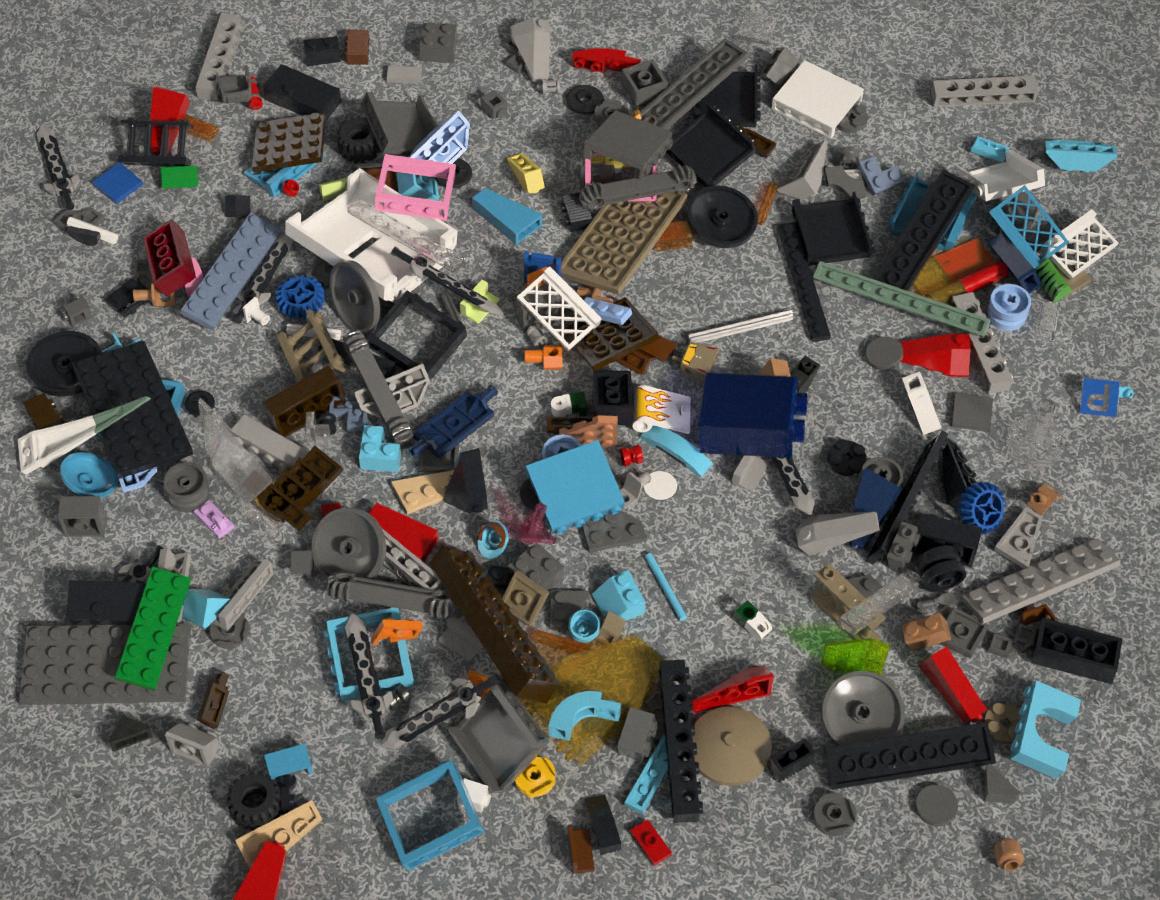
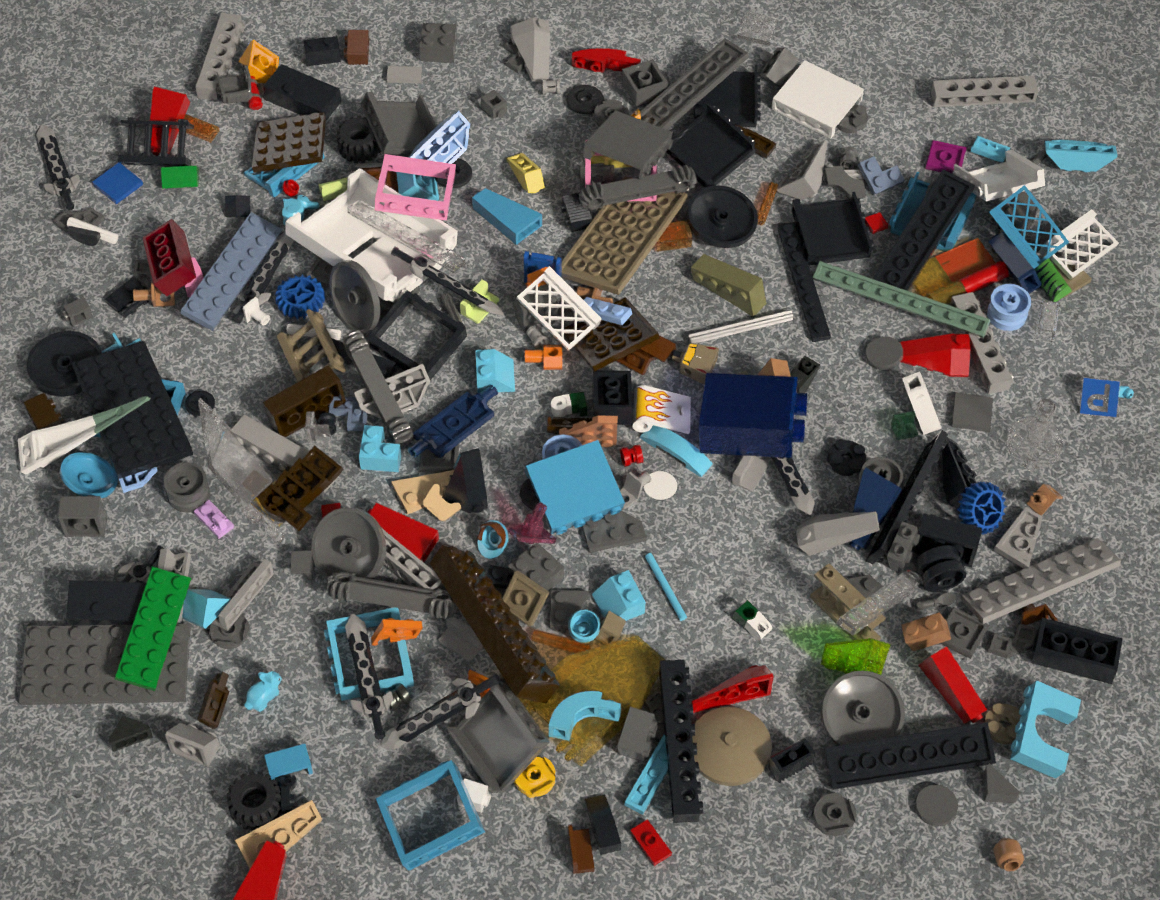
none -> light orange slope [238,40,280,83]
none -> medium azure animal [244,671,282,712]
none -> medium azure animal [282,195,320,225]
none -> tan piece [423,484,461,522]
none -> medium azure slope [476,349,515,393]
none -> olive wedge [691,254,766,317]
none -> red tile [865,212,888,234]
none -> clear green panel [891,411,918,440]
none -> magenta tile [925,140,967,174]

